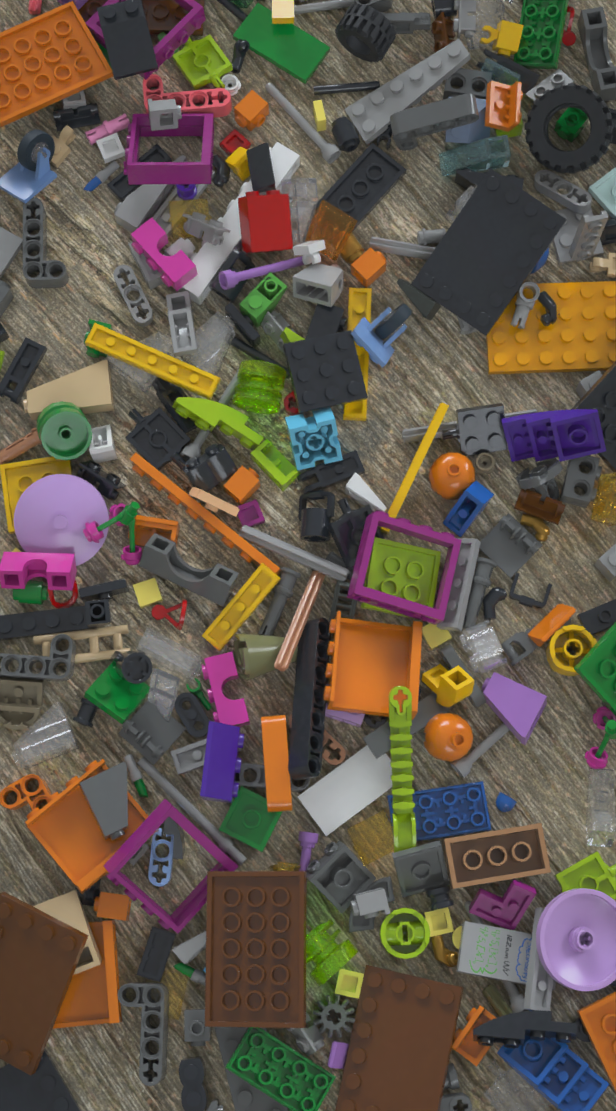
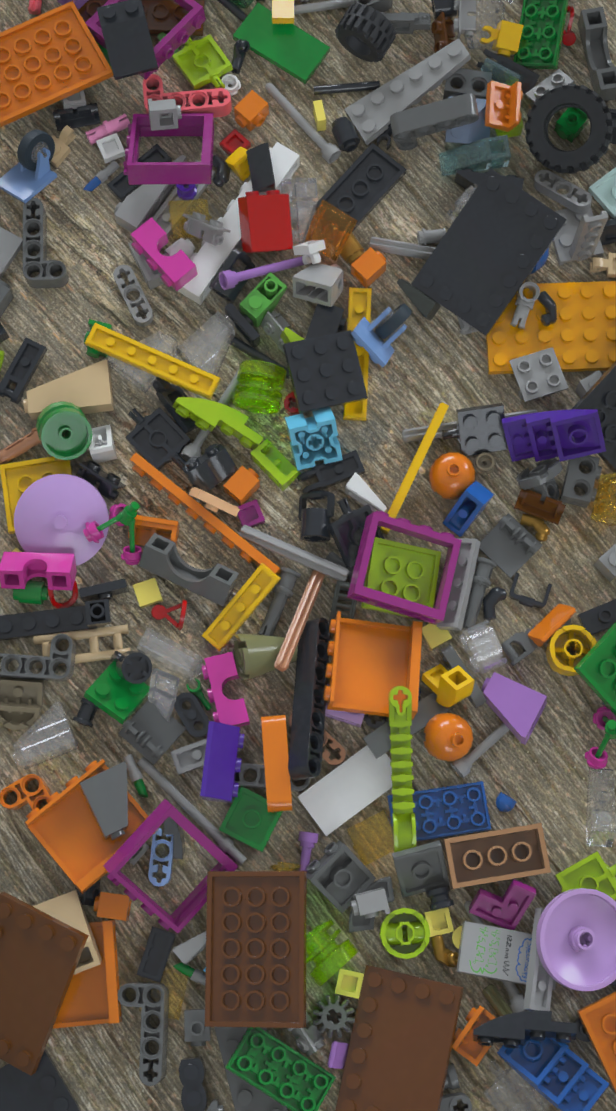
light grey slope [166,291,198,357] -> none
none -> light grey hinge [509,347,568,402]

